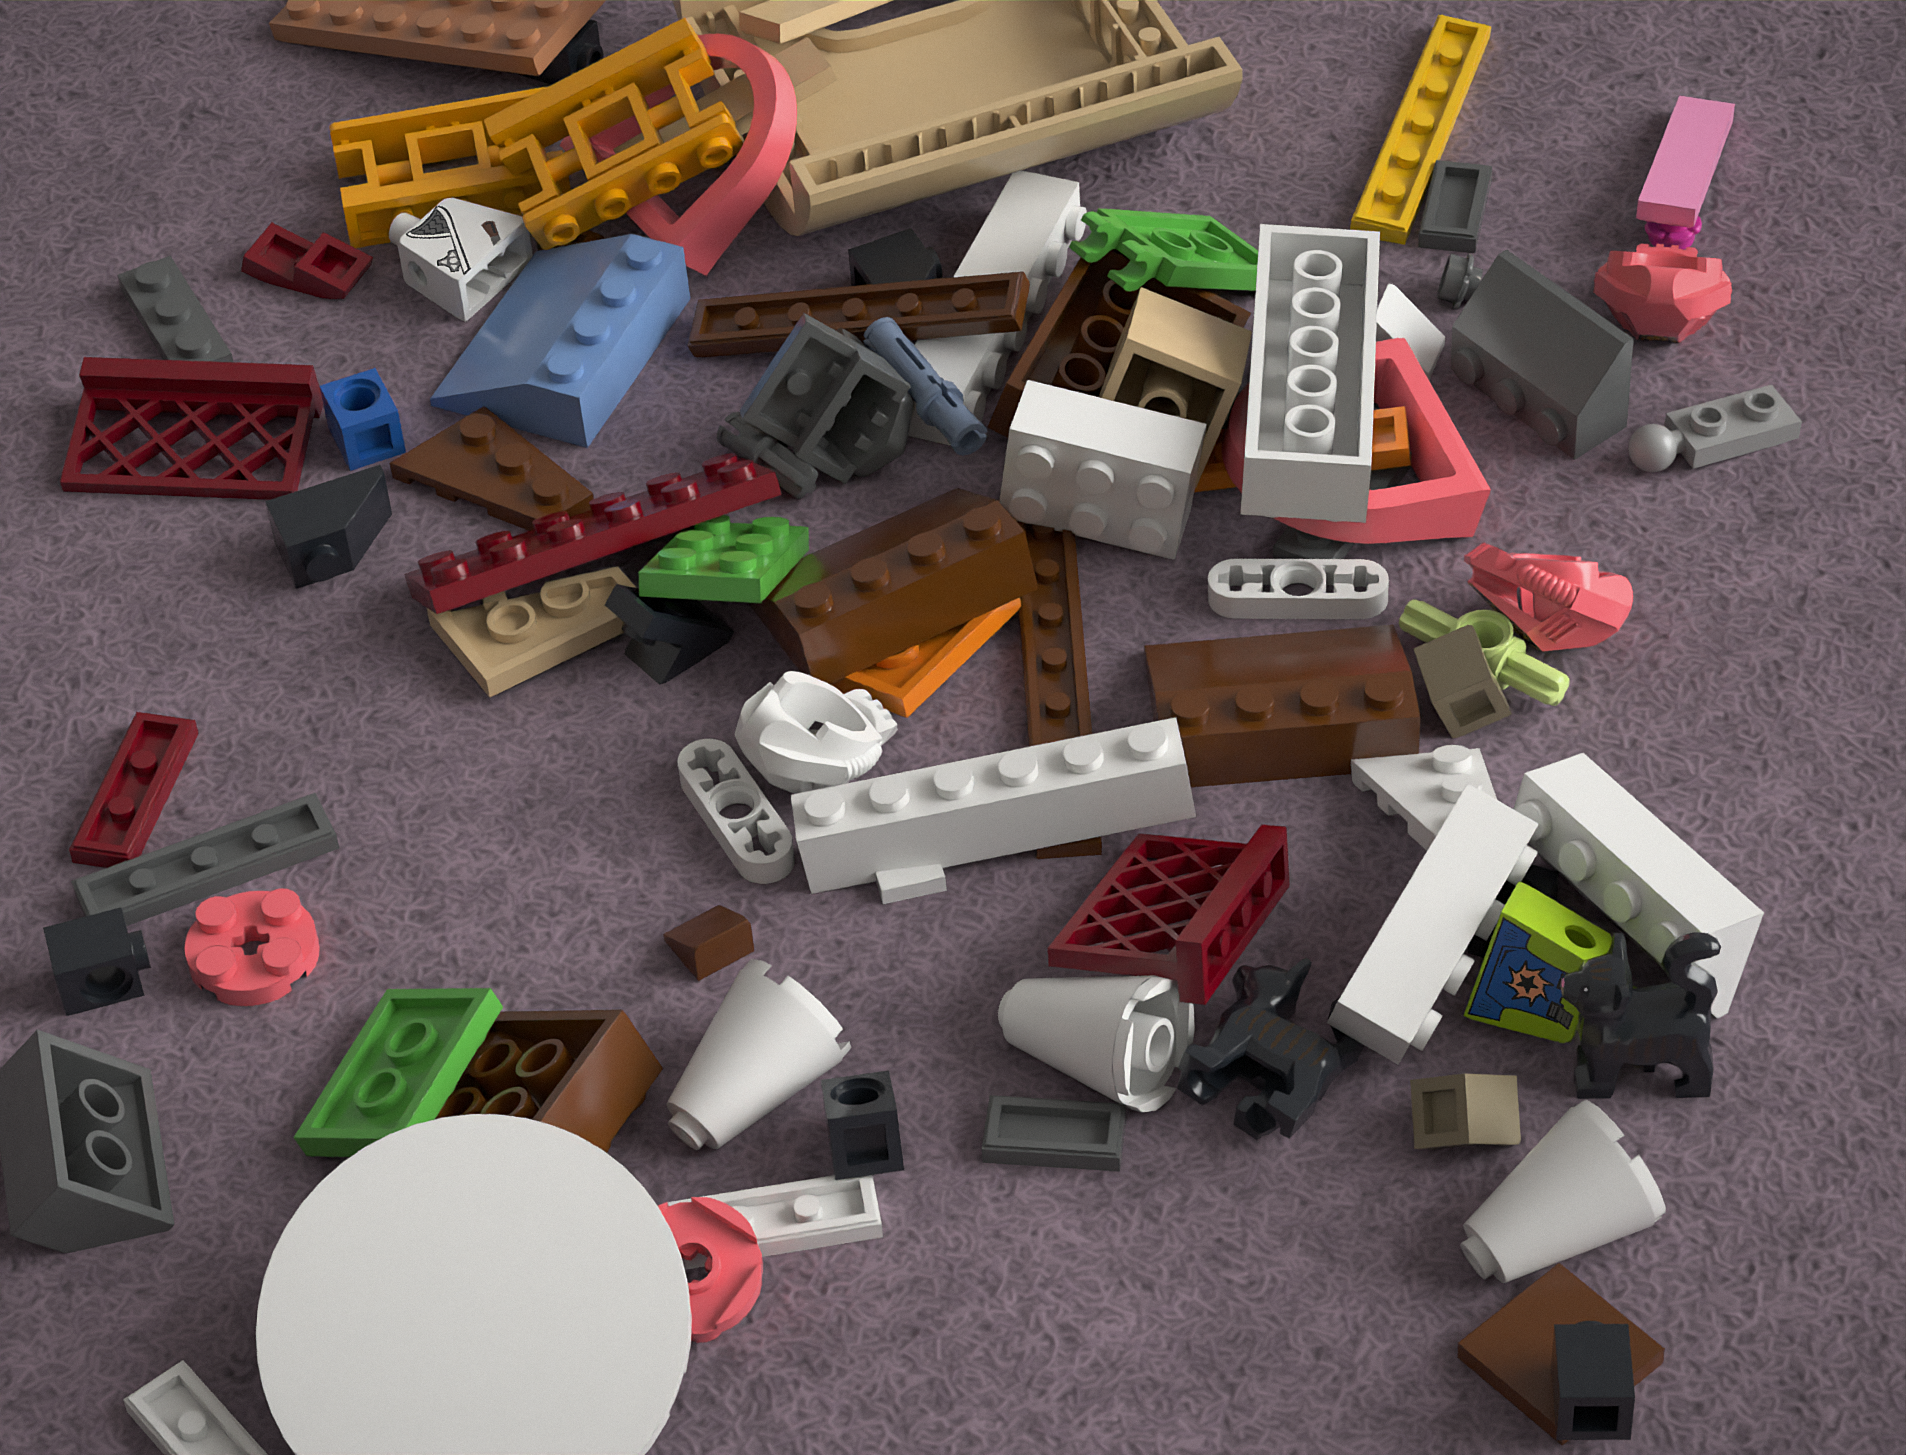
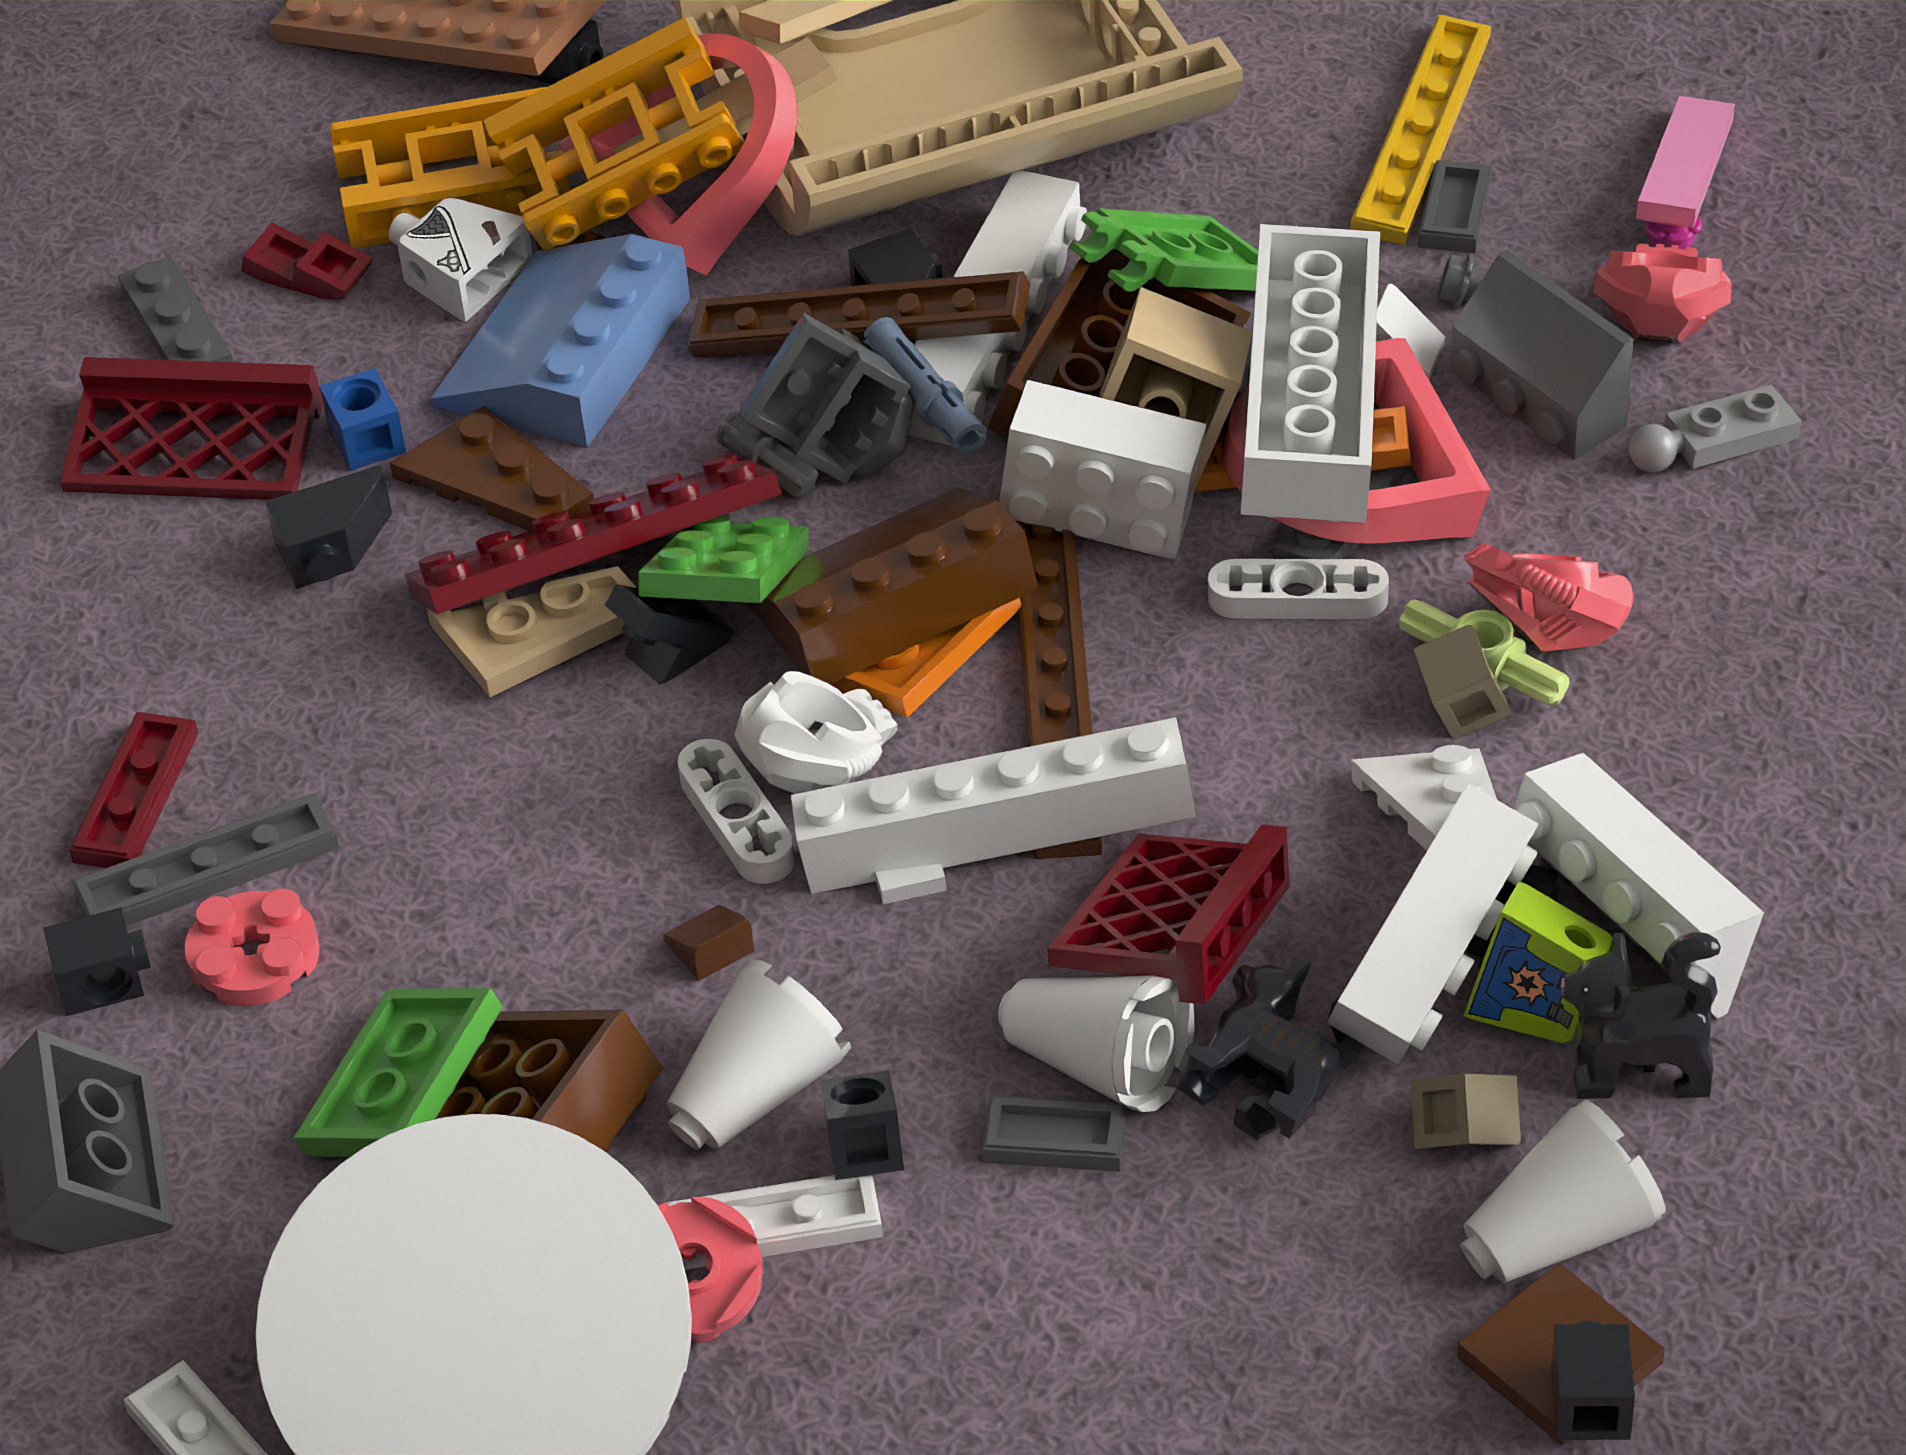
reddish brown slope [1144,625,1420,788] -> none

